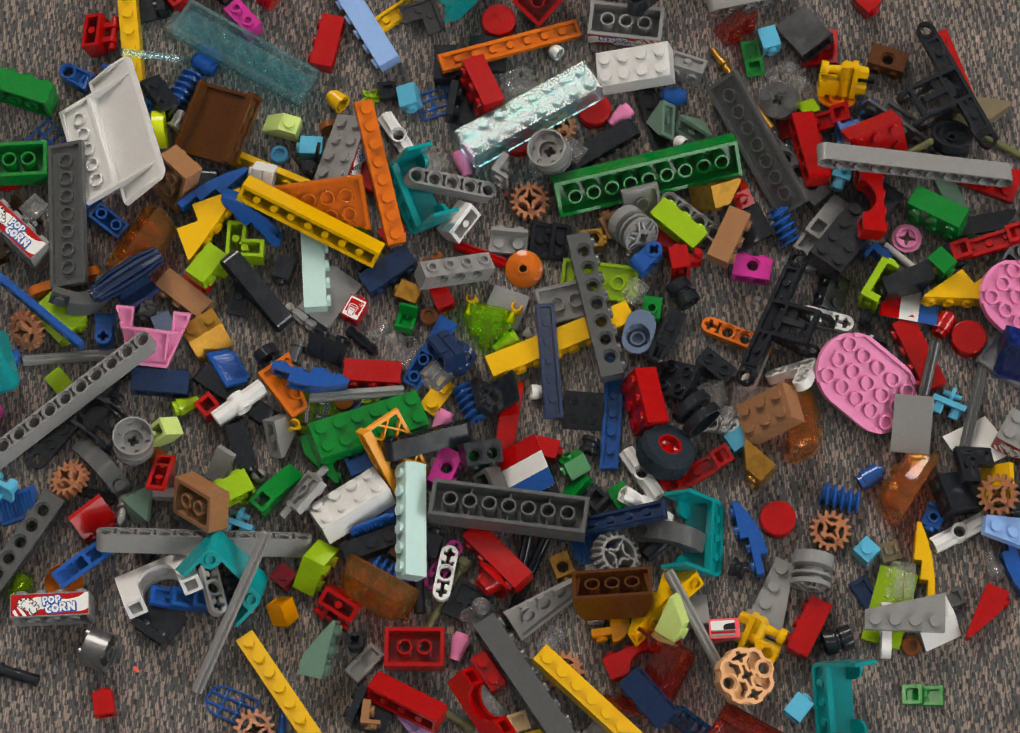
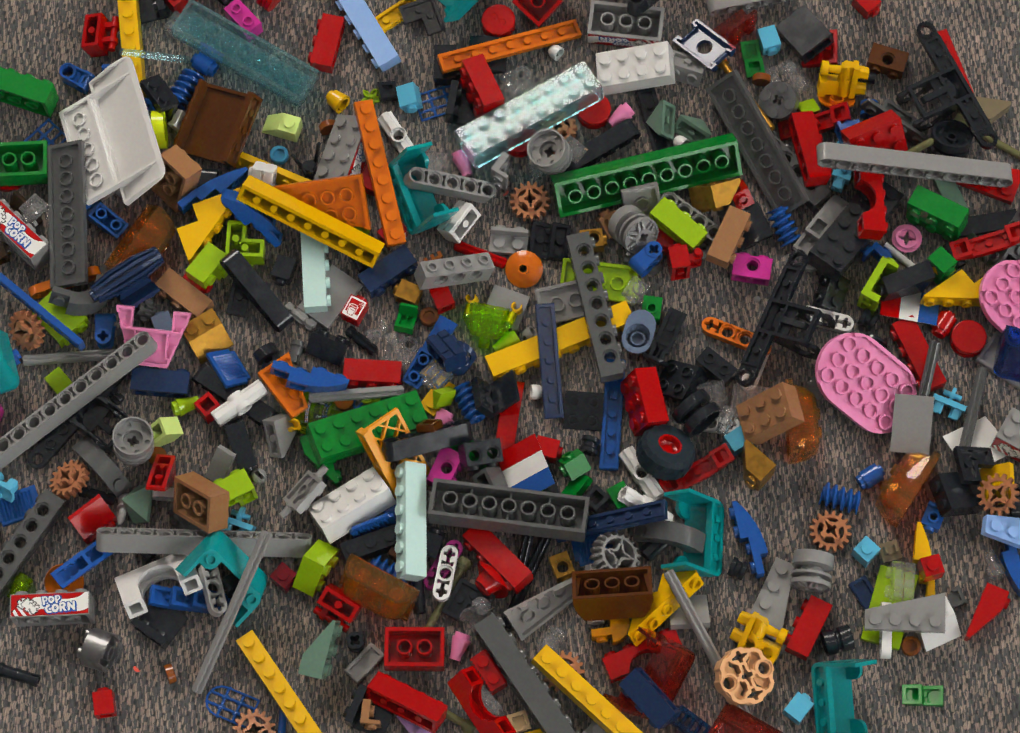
green slope [248,463,304,519] -> none
light orange panel [266,596,299,627] -> none
medium azure brick [296,135,324,160] -> none
blue brick [344,454,373,479] -> none
yellowish green slope [654,592,689,643] -> none
blue brick [660,87,686,106] -> none
black wheel [666,275,700,311] -> none
slope [705,618,741,645] -> none
red head [759,501,796,539] -> none
white beam [765,358,816,392] -> none
white piece [928,512,984,554] -> none
none -> dark orange tile [163,663,177,684]
none -> reddish brown tile [416,419,443,432]
none -> lime slope [433,386,456,409]
none -> piece [672,19,736,72]
none -> dark orange tile [752,73,771,86]
none -> red brick [917,553,945,583]

